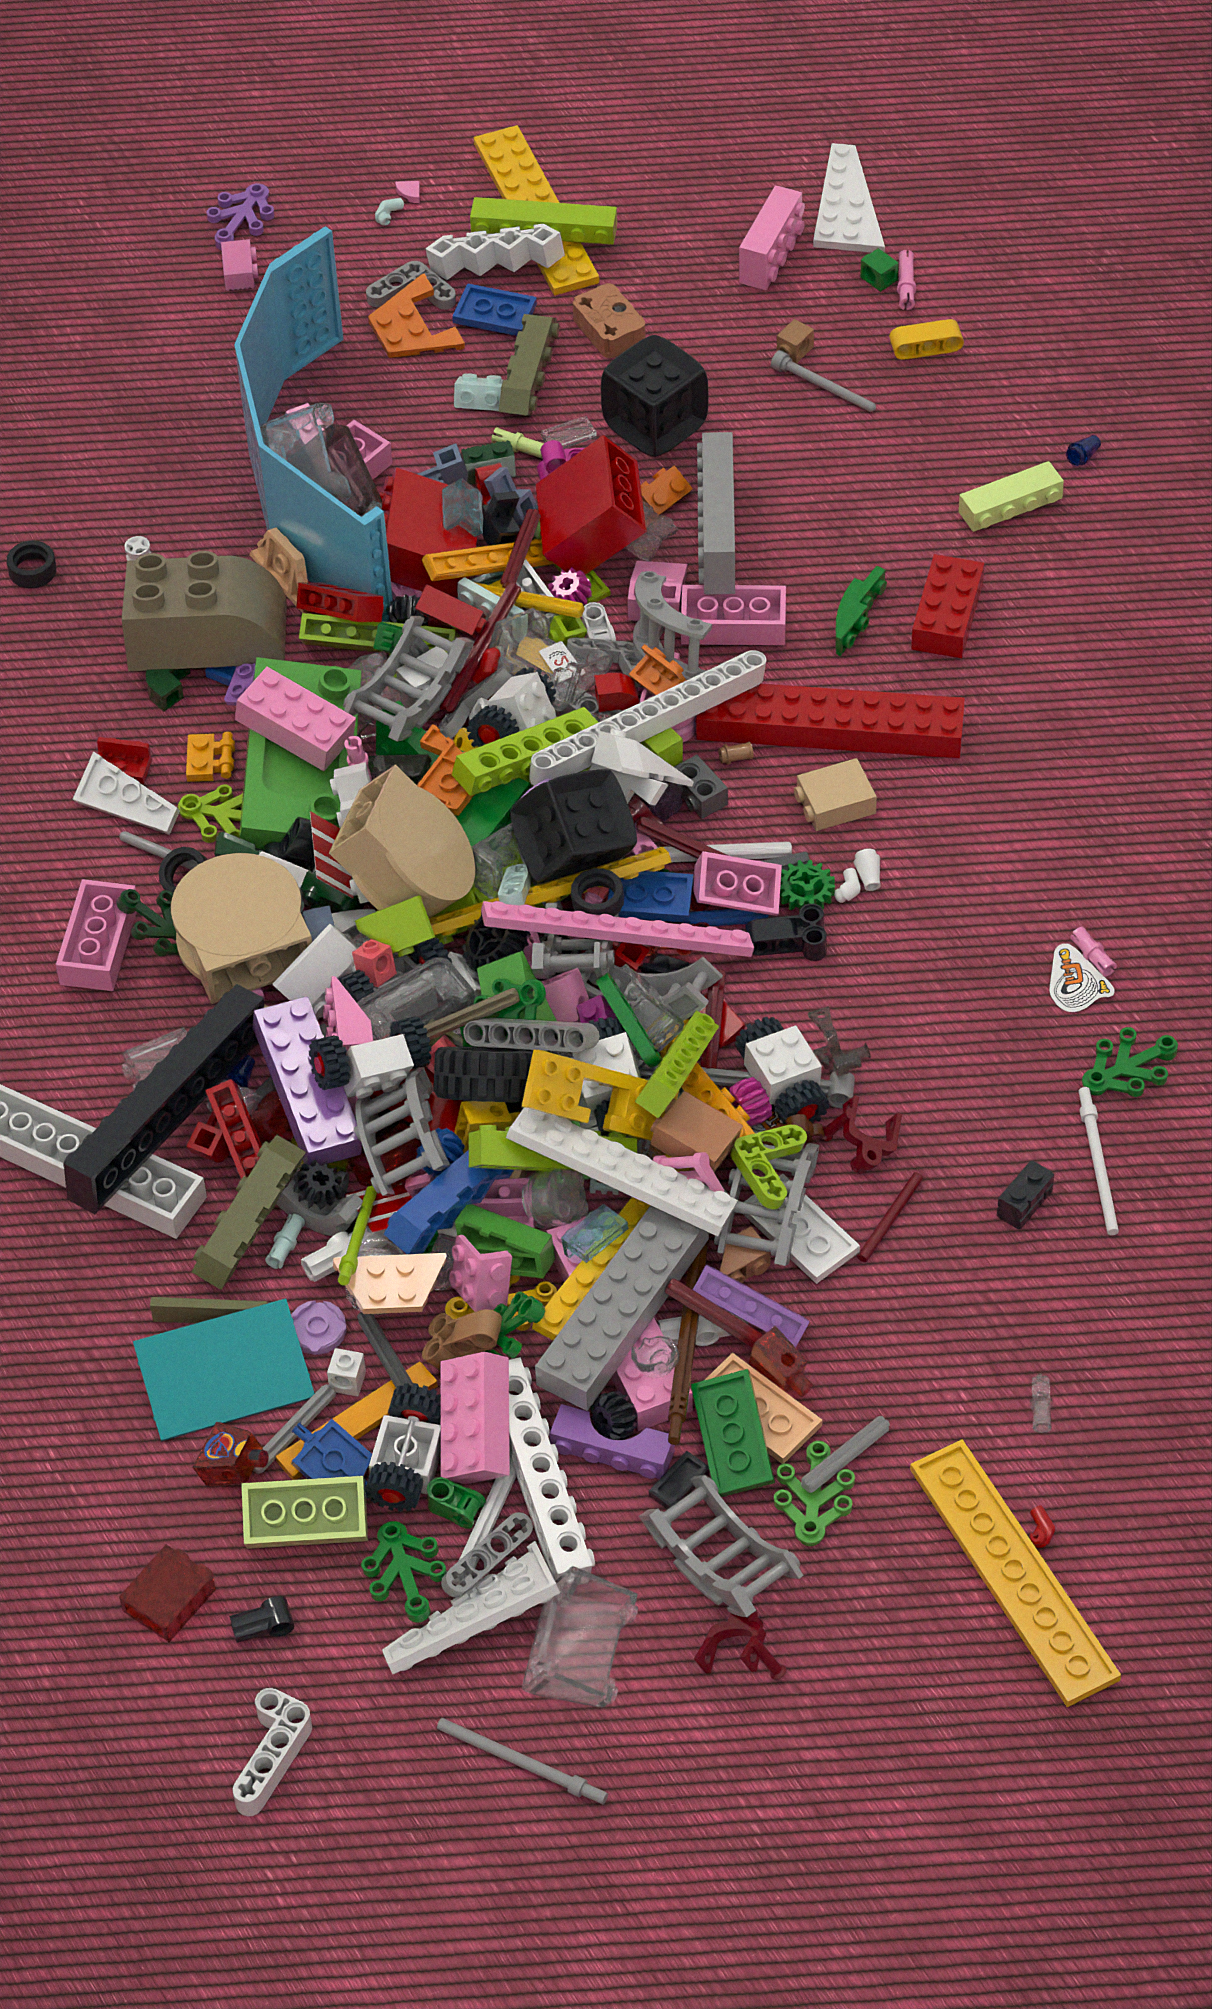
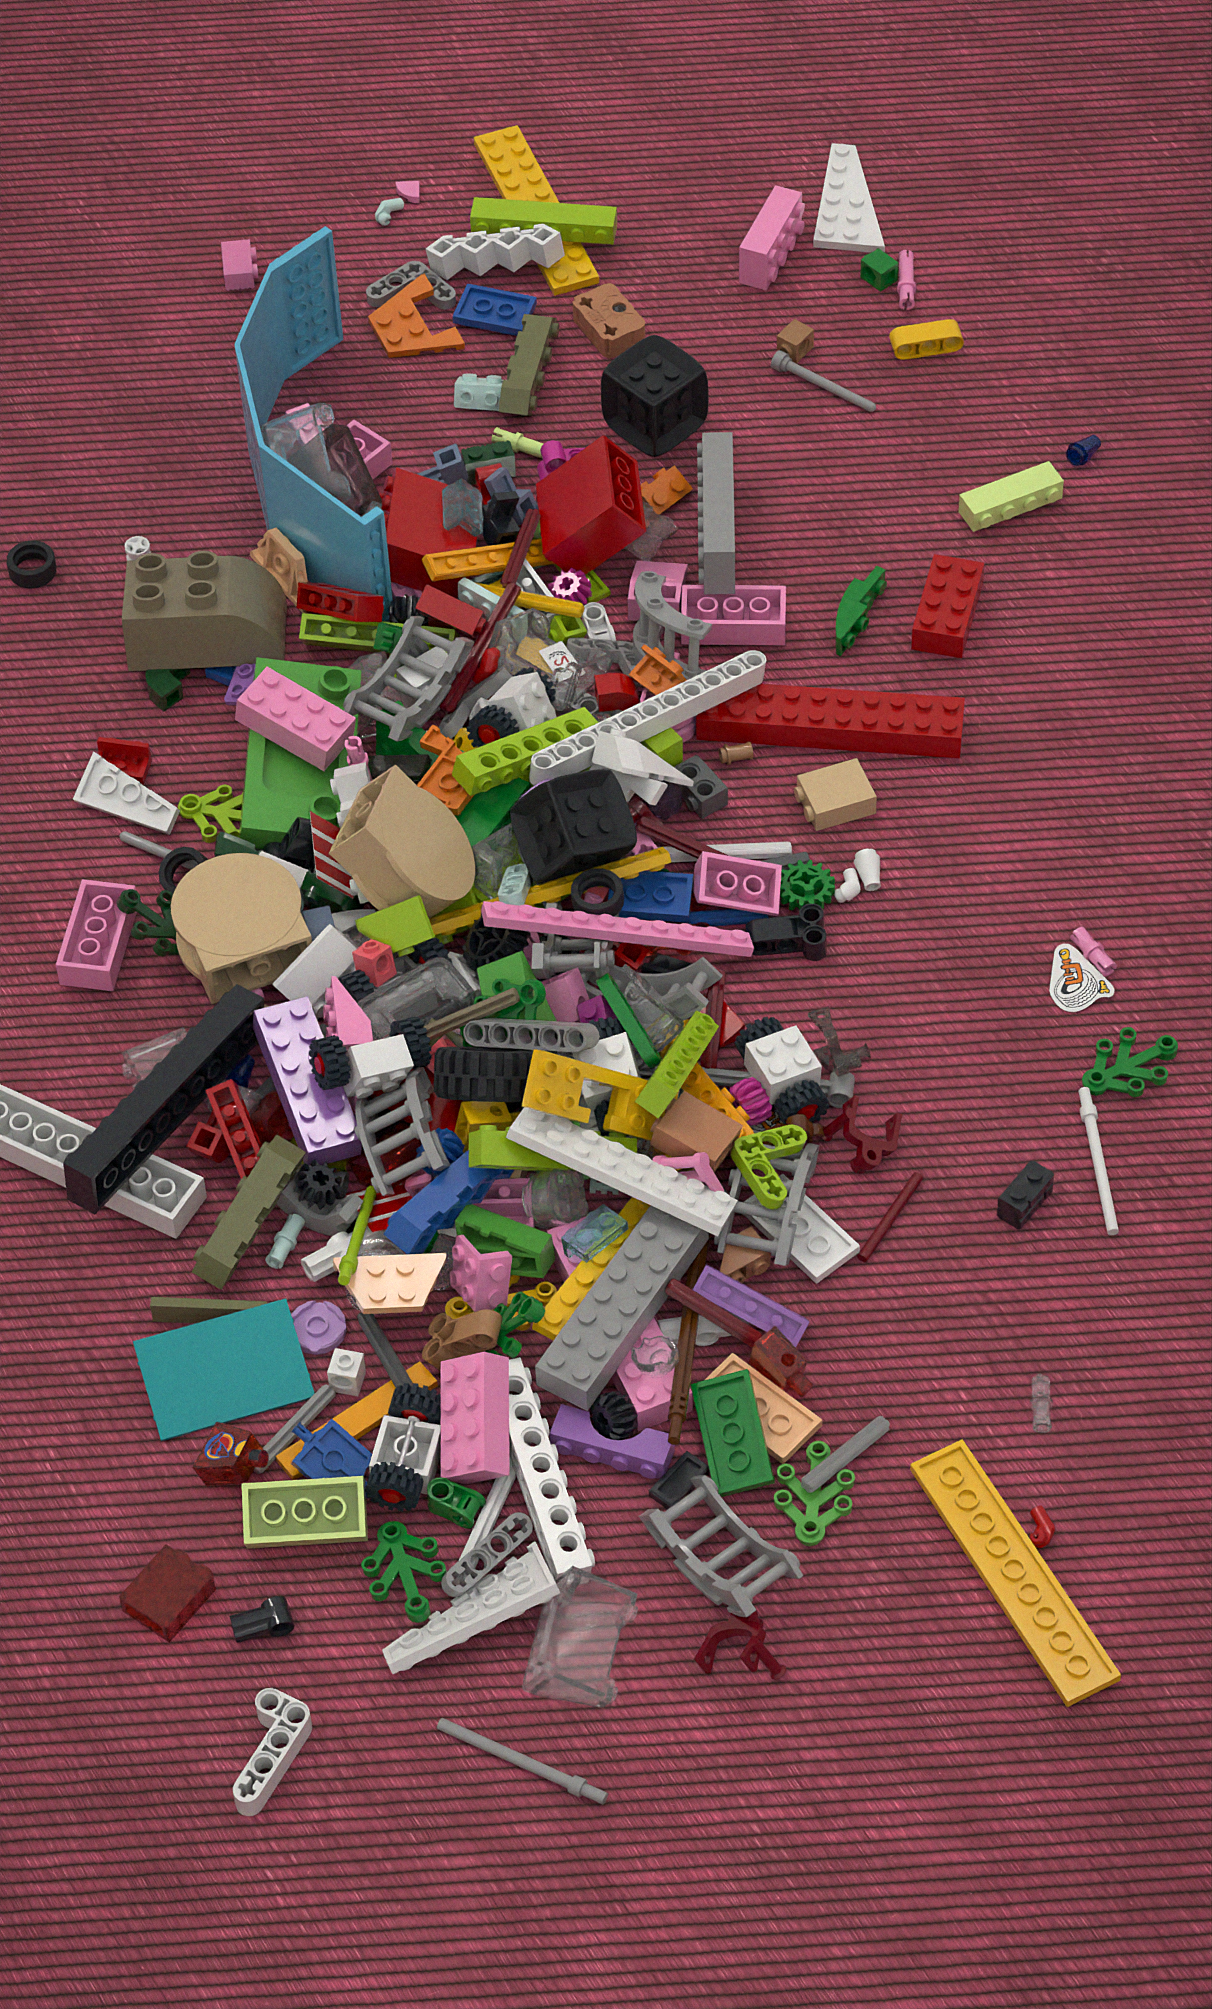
light orange plate [186,732,235,782] -> none
medium lavender plant [206,183,275,250] -> none
clear tile [541,416,597,449] -> none

